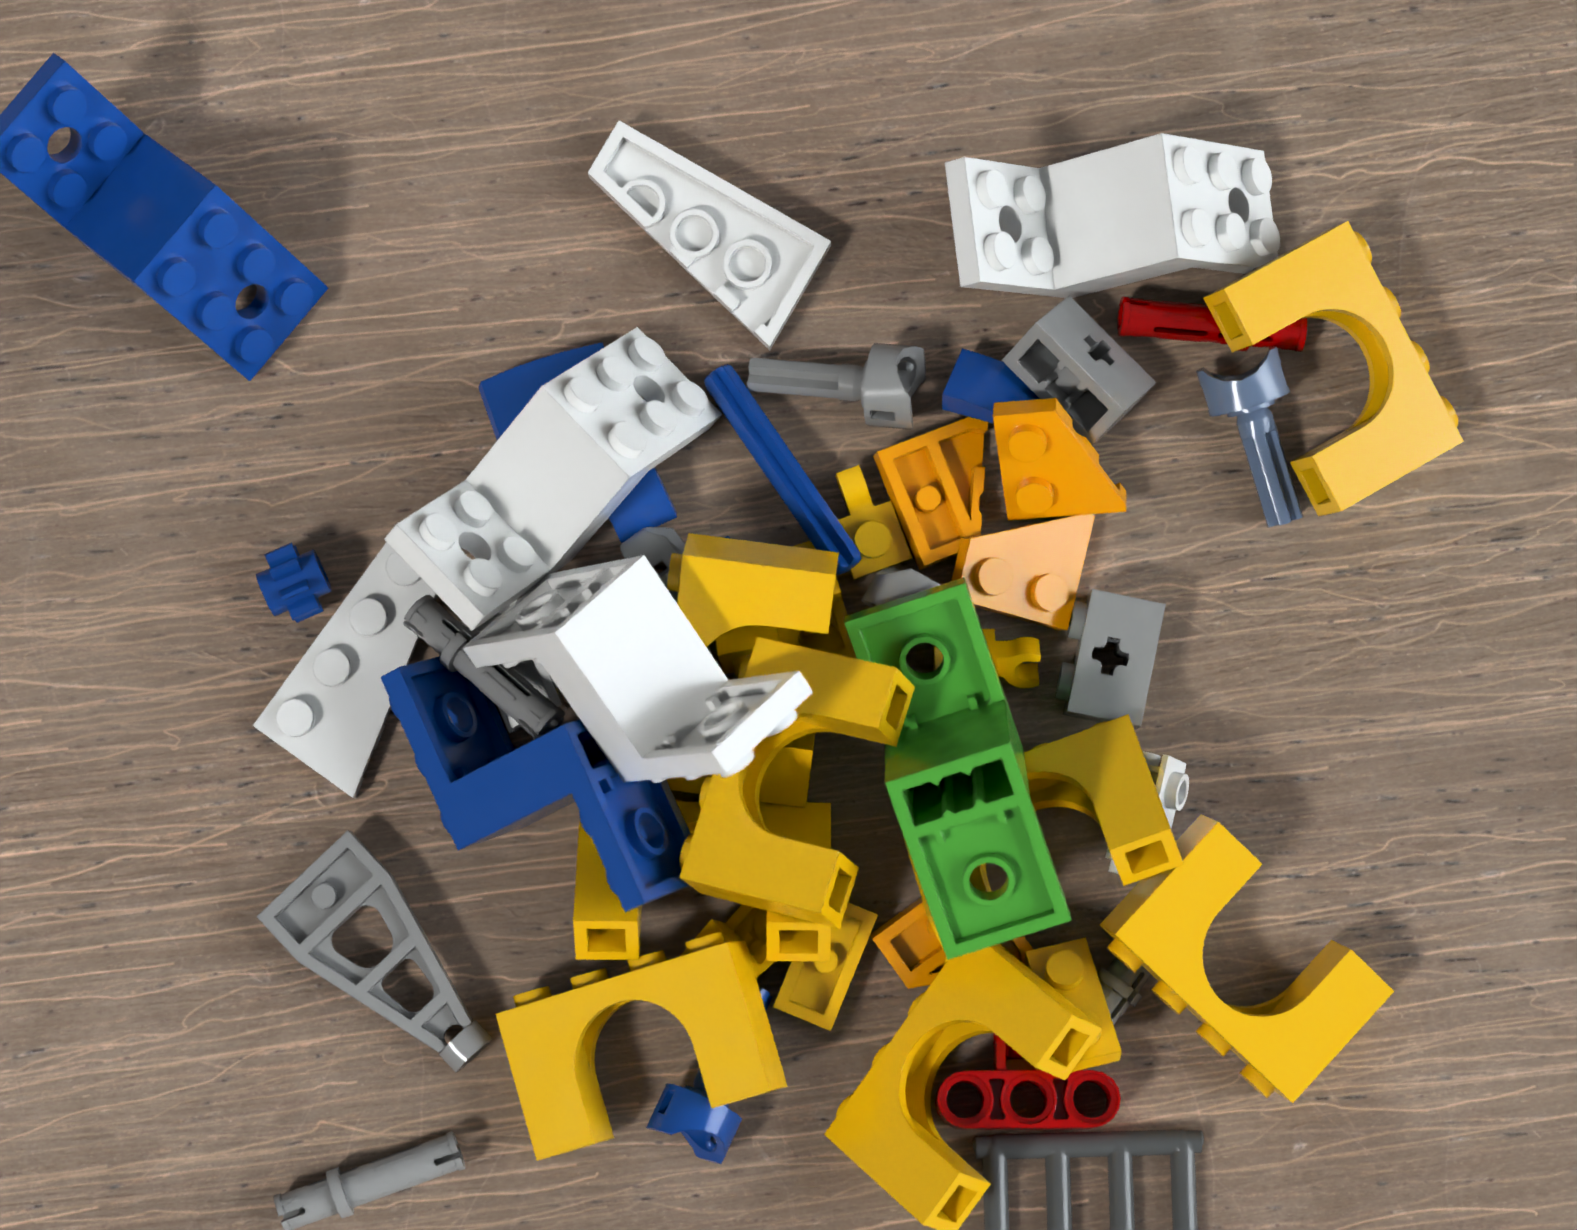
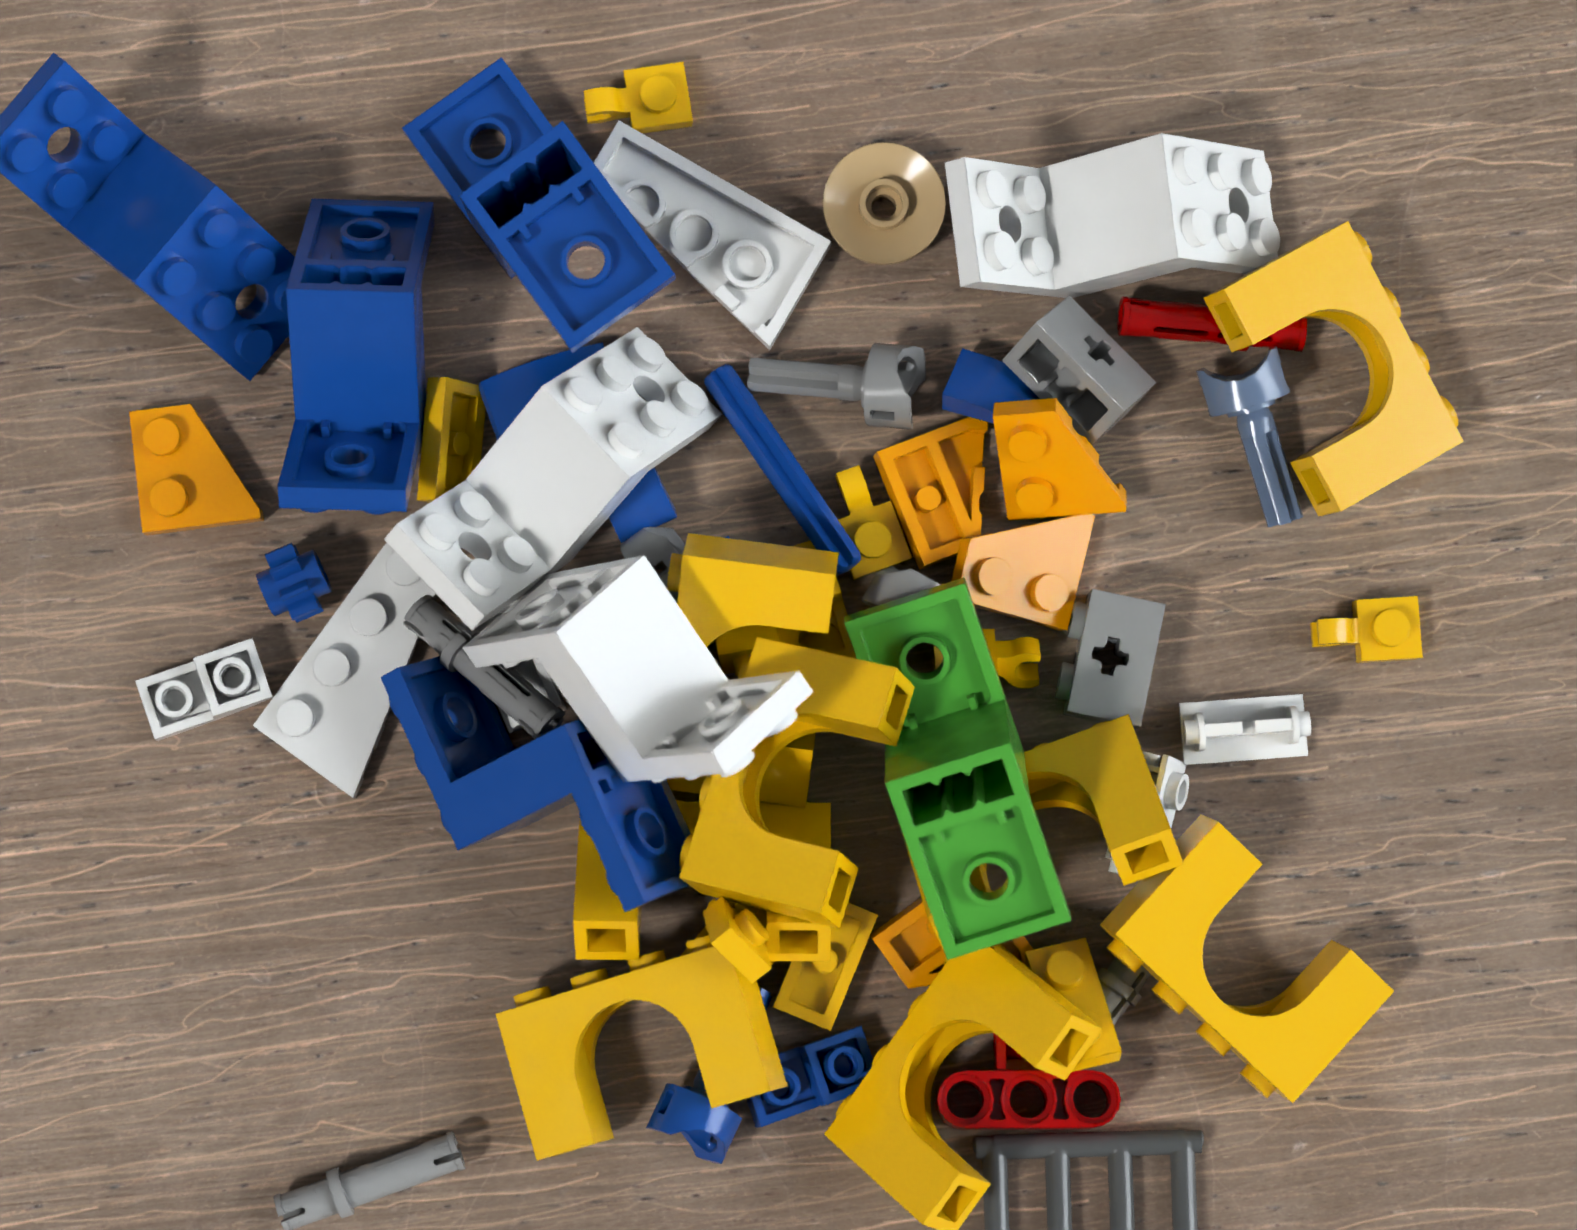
light grey plate [256,830,493,1073] -> none
none -> light orange wing [129,404,264,535]
none -> white slope [135,638,273,741]
none -> blue bracket [277,199,435,515]
none -> blue bracket [402,57,676,353]
none -> yellow plate [417,377,486,503]
none -> yellow plate [584,62,693,134]
none -> yellow plate [703,896,772,984]
none -> blue slope [746,1026,873,1128]
none -> tan dish [823,143,946,265]
none -> white hinge [1179,694,1311,765]
none -> yellow plate [1310,596,1423,663]

